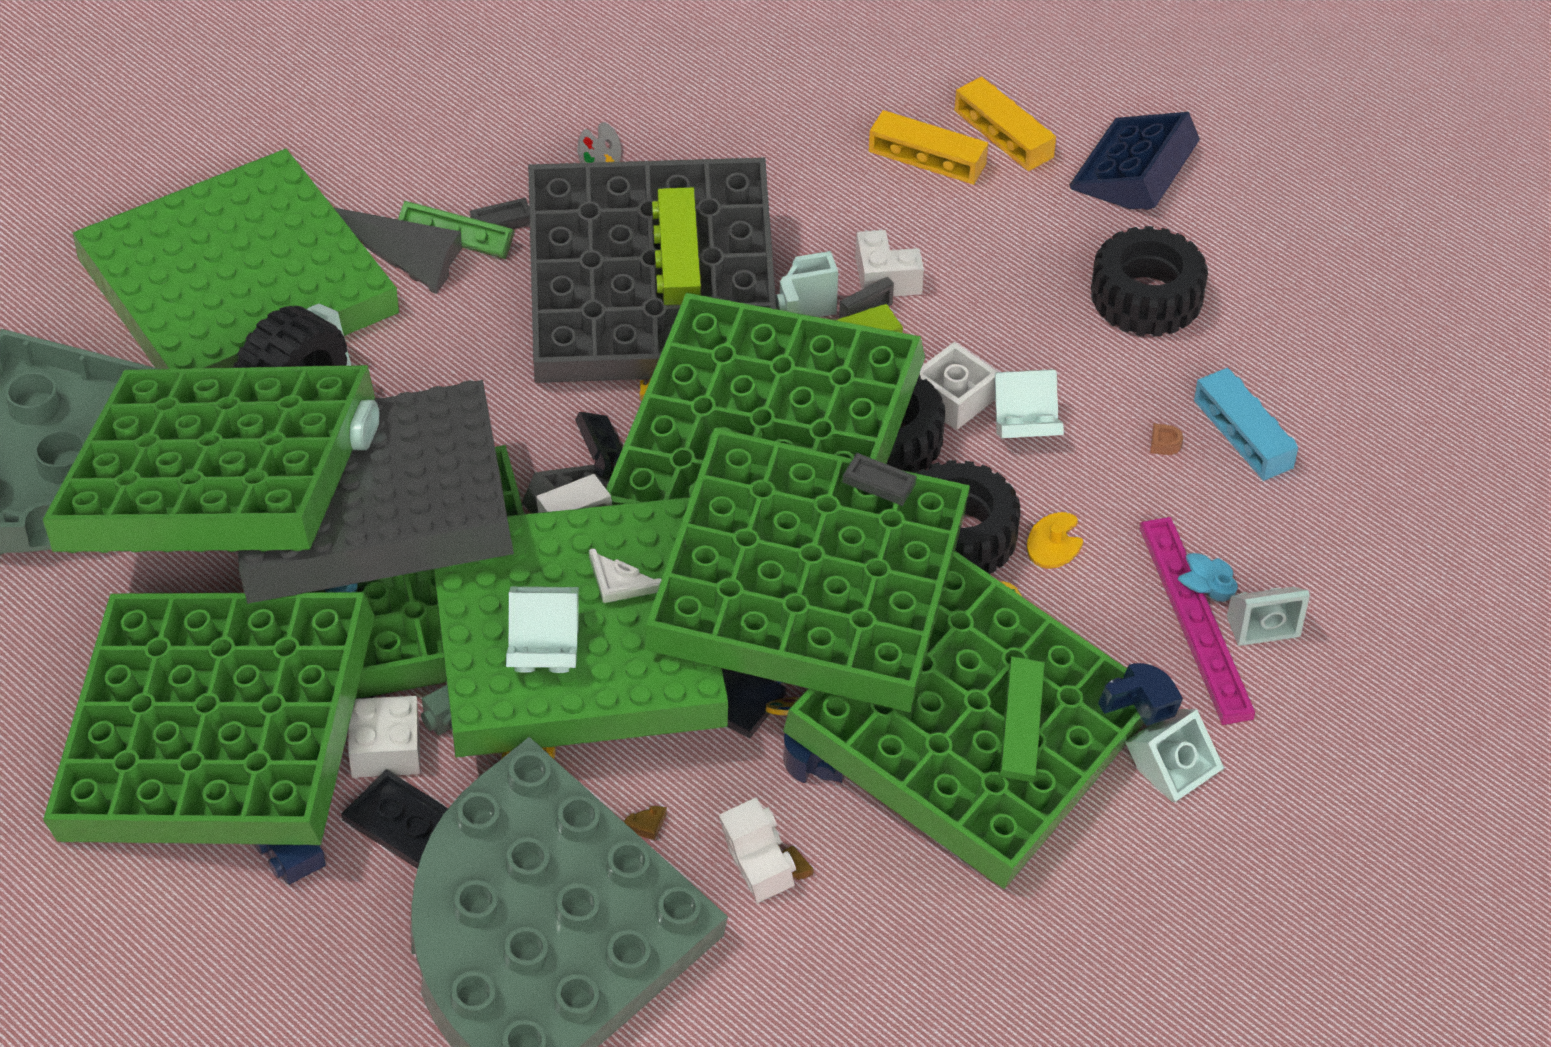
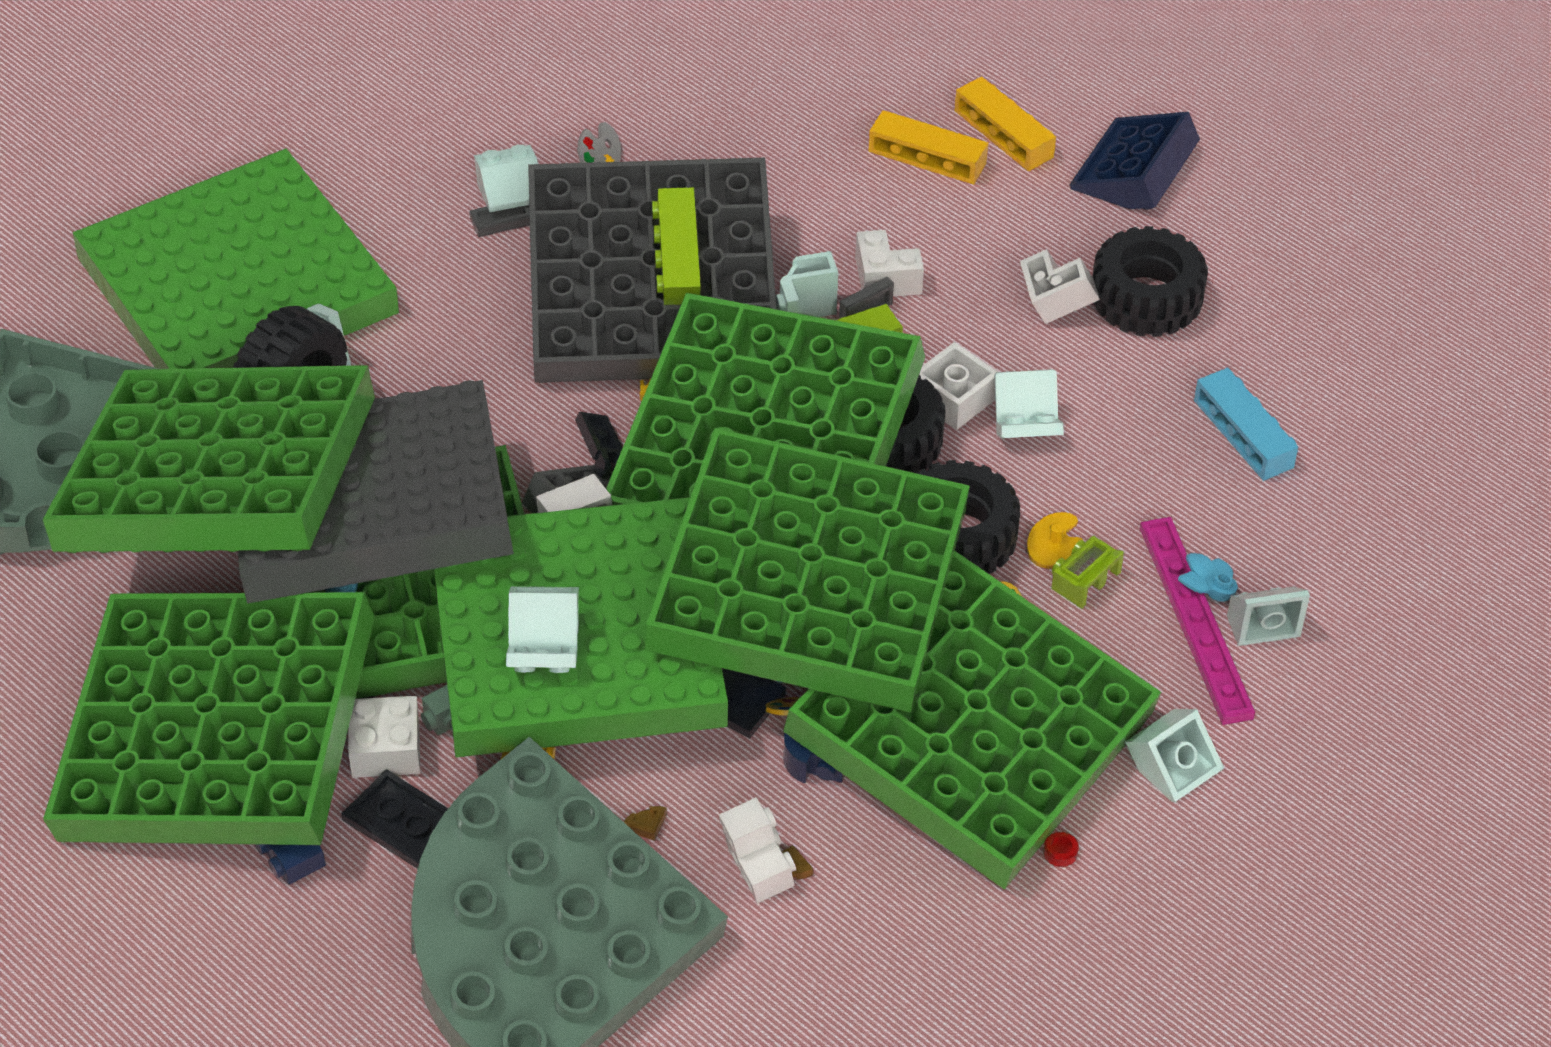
dark grey wedge [333,207,462,294] -> none
light aqua tile [350,400,379,450] -> none
bright green tile [398,201,515,259] -> none
white tile [589,549,662,603] -> none
dark grey tile [842,453,917,506] -> none
bright green tile [999,656,1045,782] -> none
dark blue brick [1098,663,1183,726] -> none
nougat tile [1150,423,1183,455] -> none
none -> light aqua slope [474,145,538,212]
none -> white brick [1020,249,1100,324]
none -> red tile [1043,832,1079,867]
none -> lime window [1051,535,1124,609]

